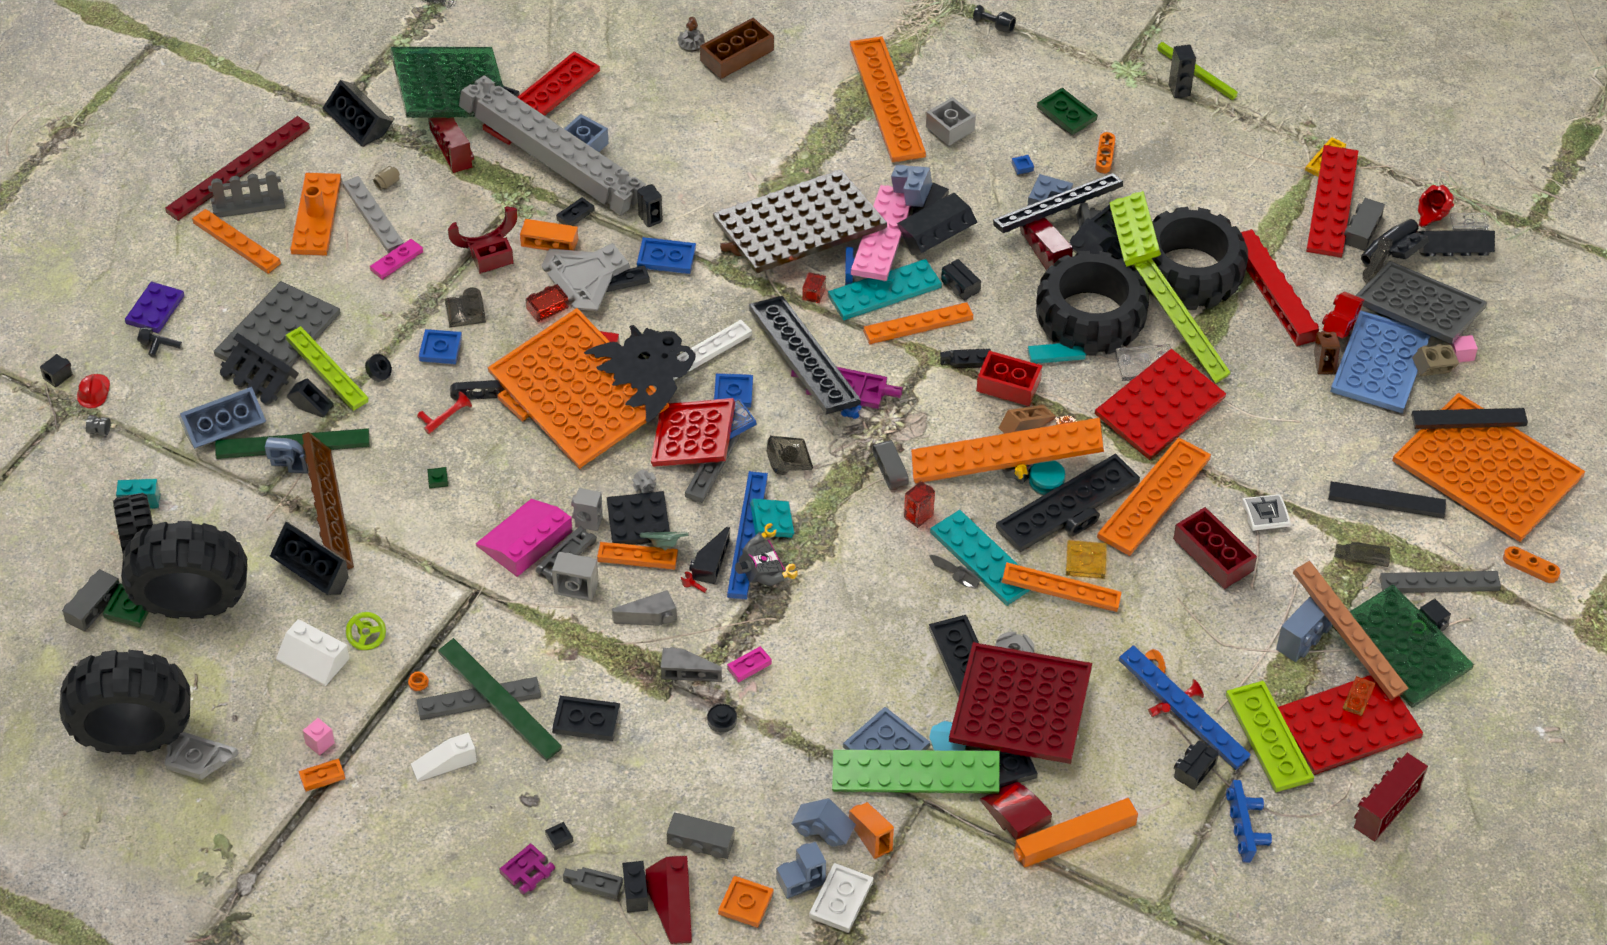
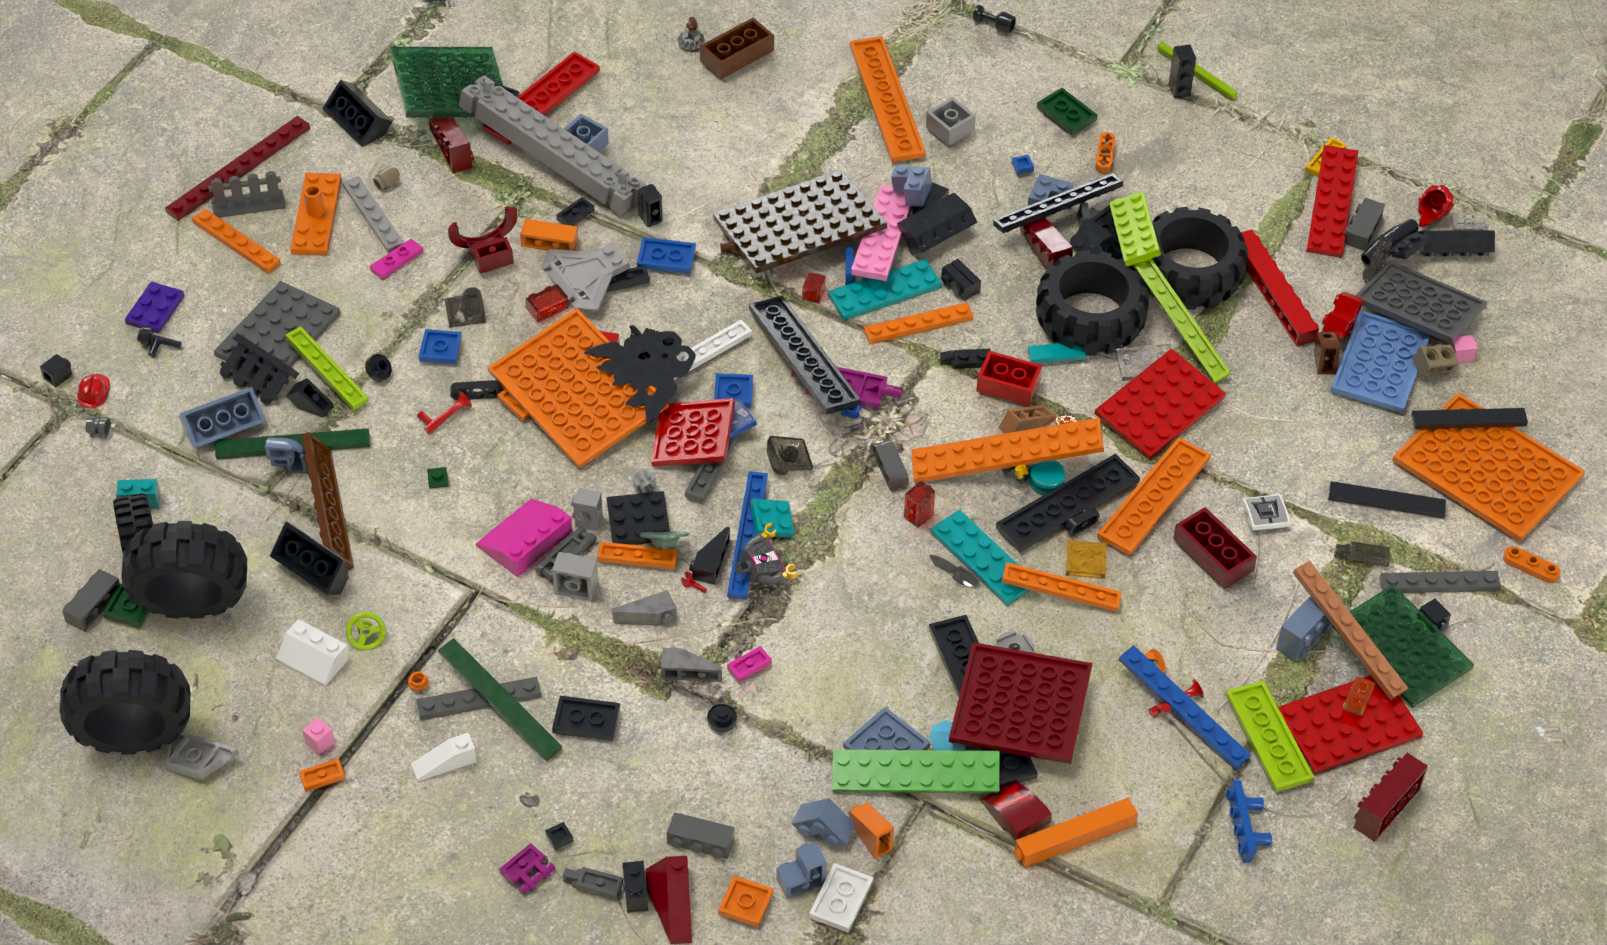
black brick [1173,740,1219,790] -> none

